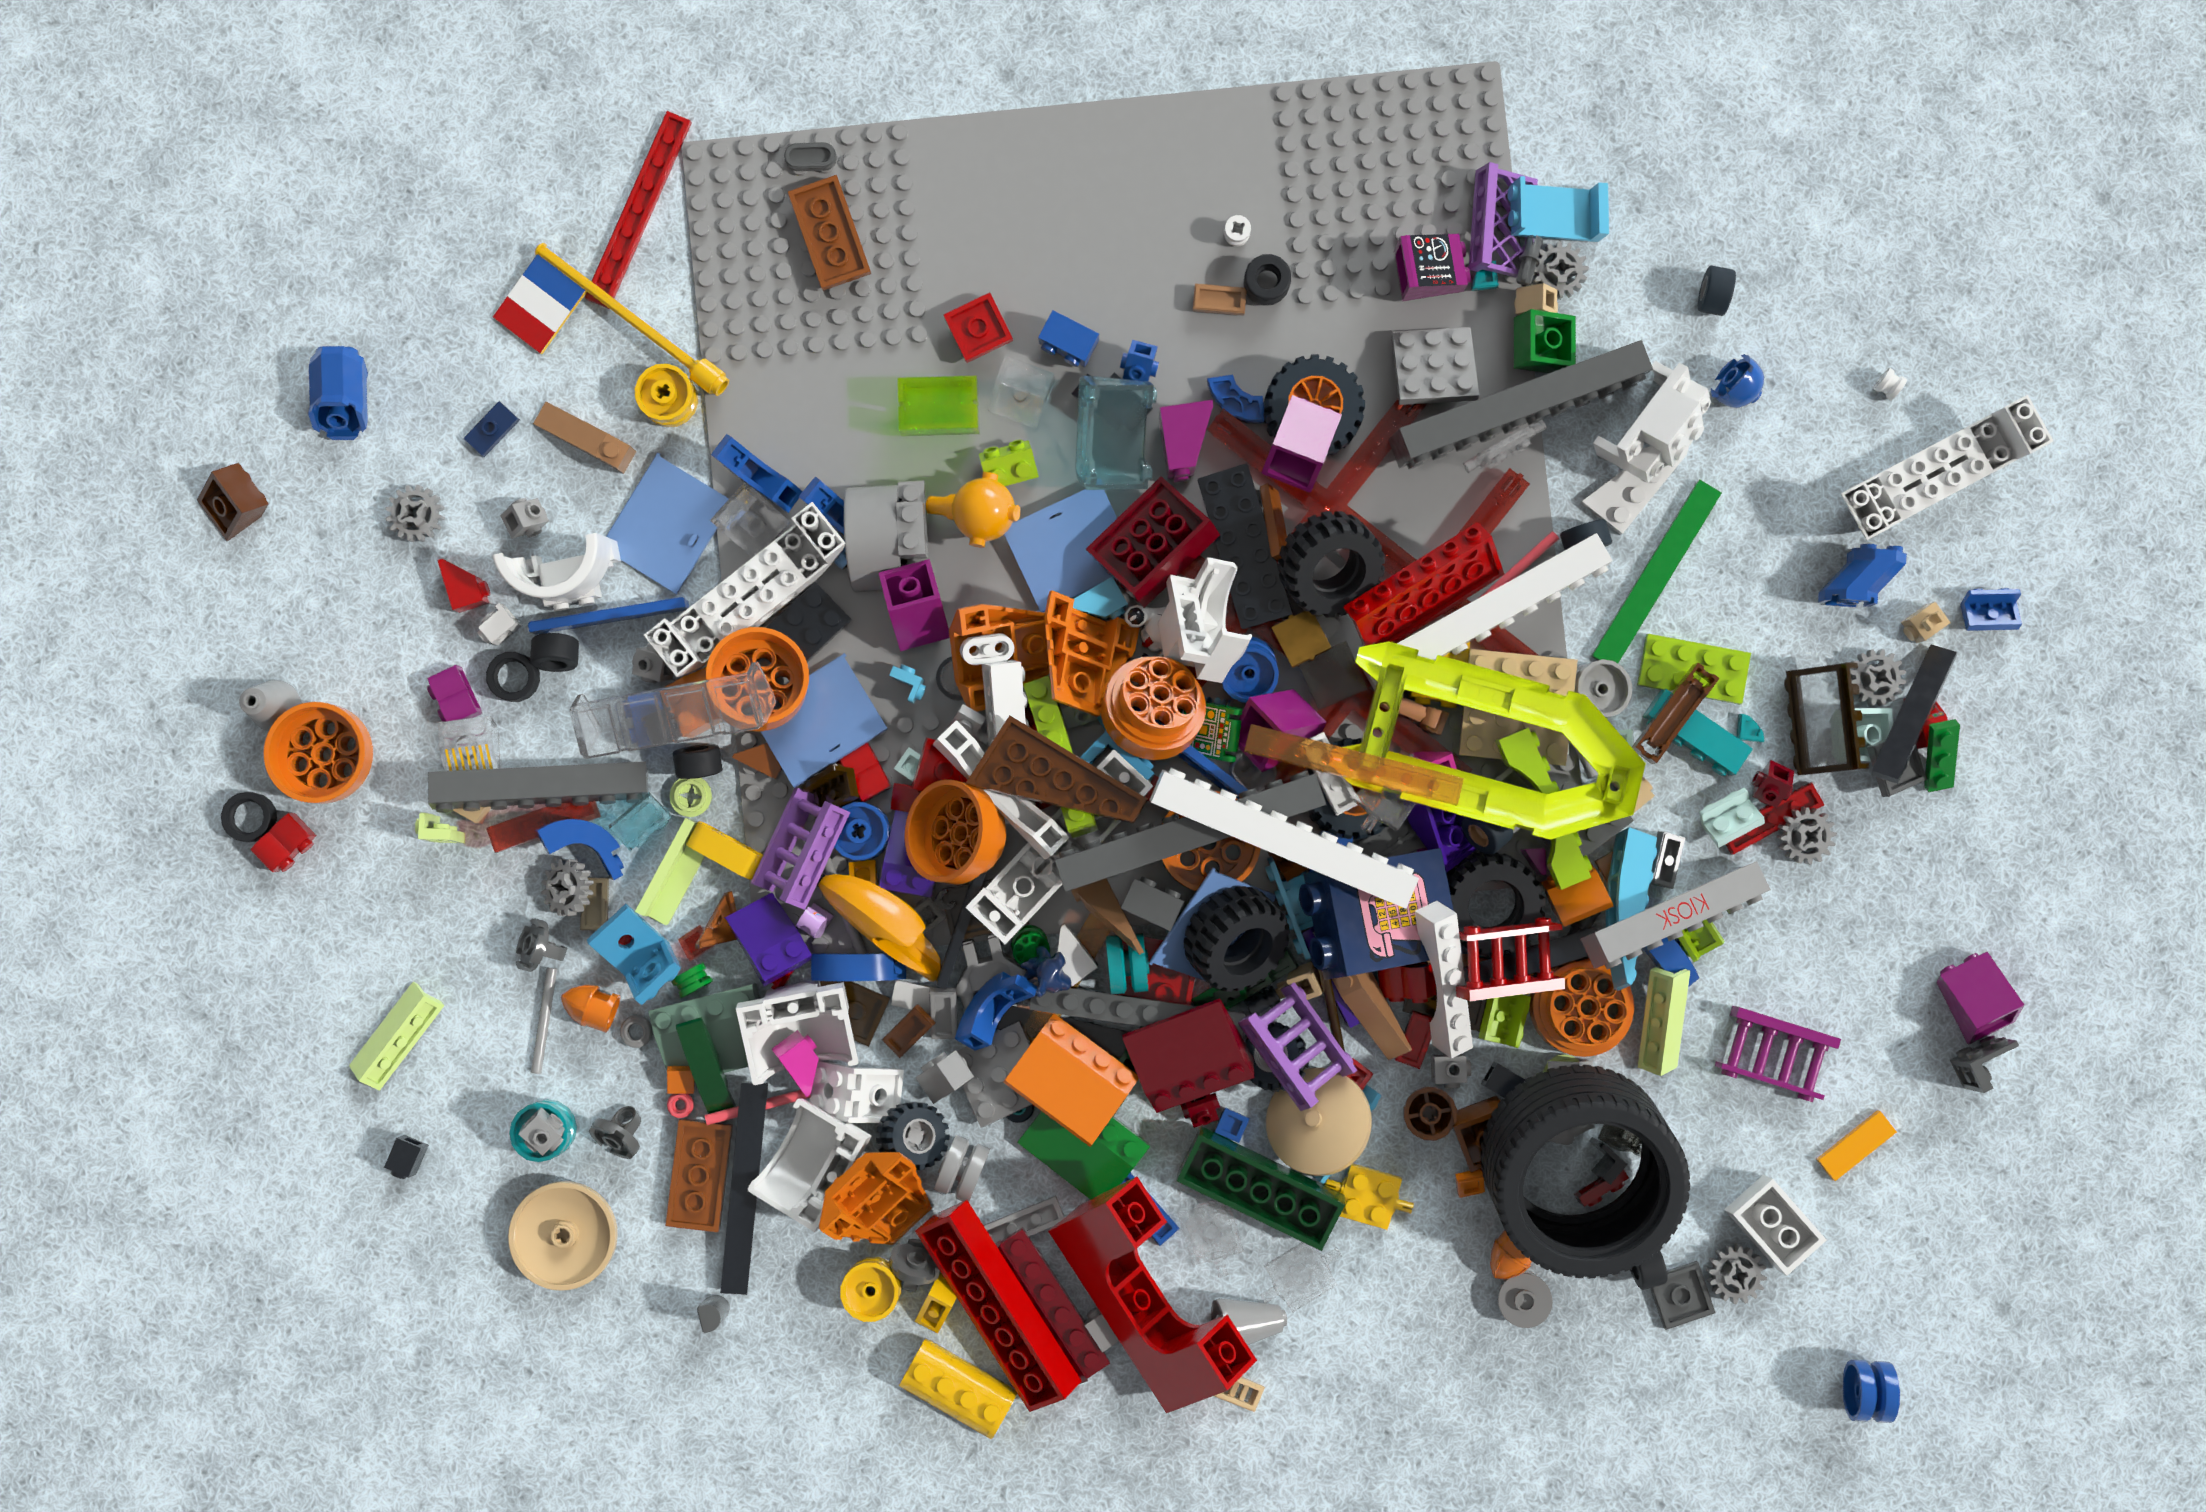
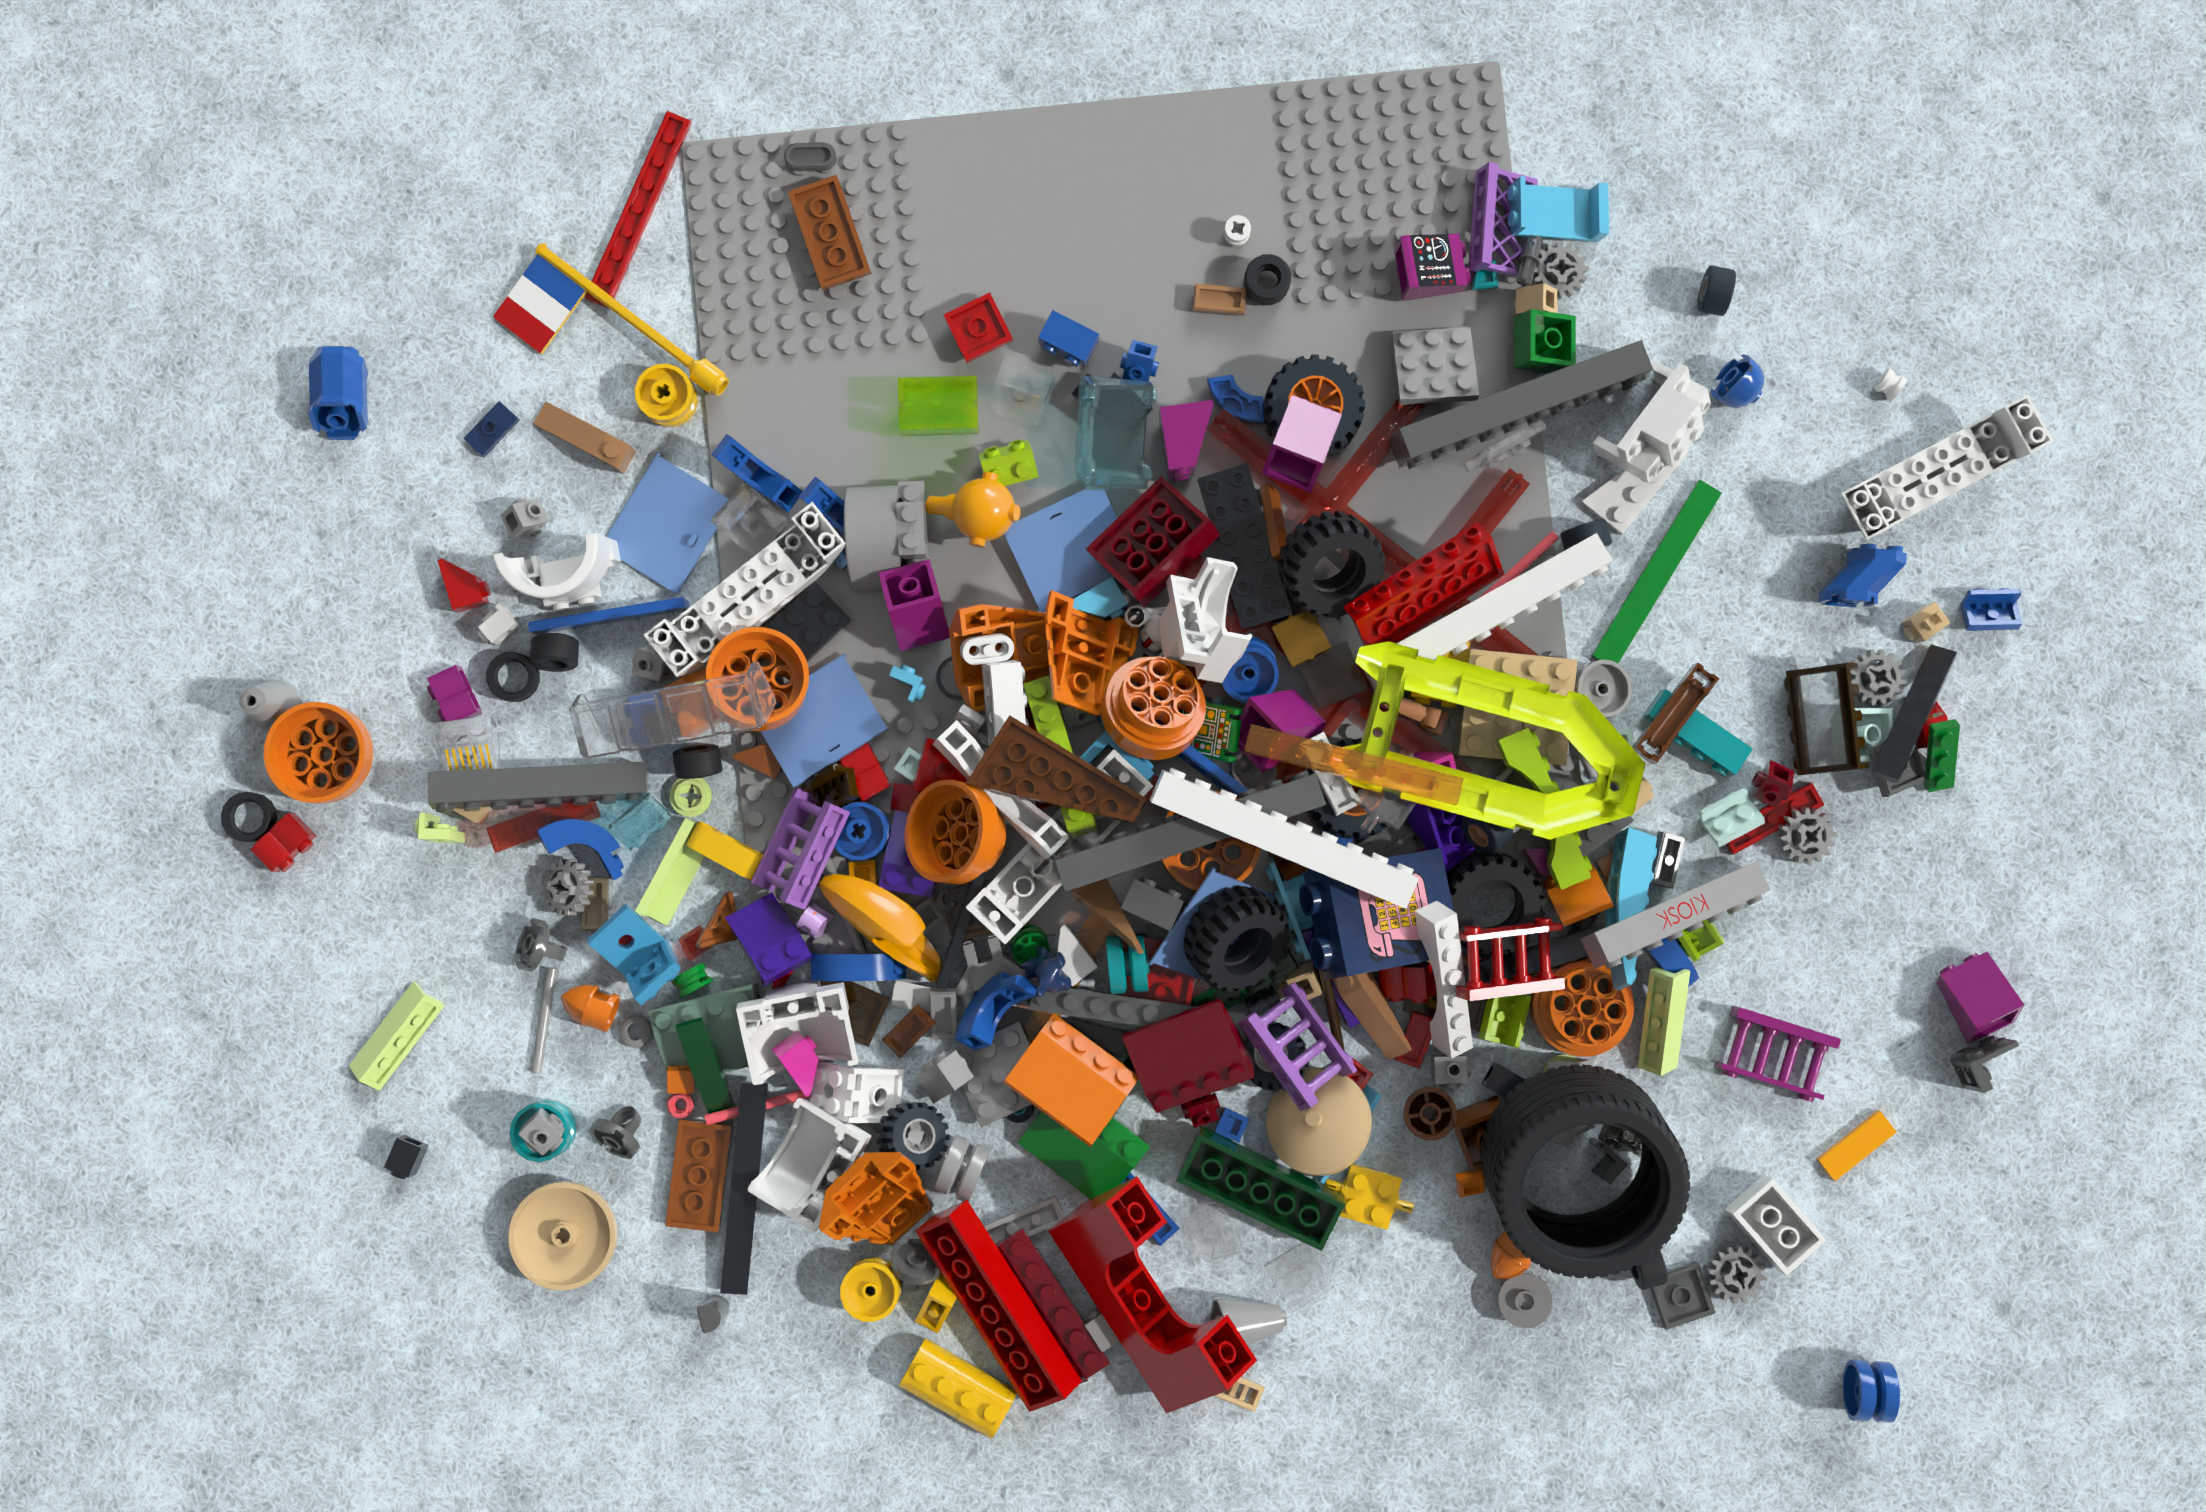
reddish brown slope [197,463,269,541] -> none
light grey gear [385,485,445,542] -> none
red plate [1574,1170,1629,1207] -> none
lime plate [1637,634,1751,705] -> none
teal tile [1736,714,1764,743] -> none

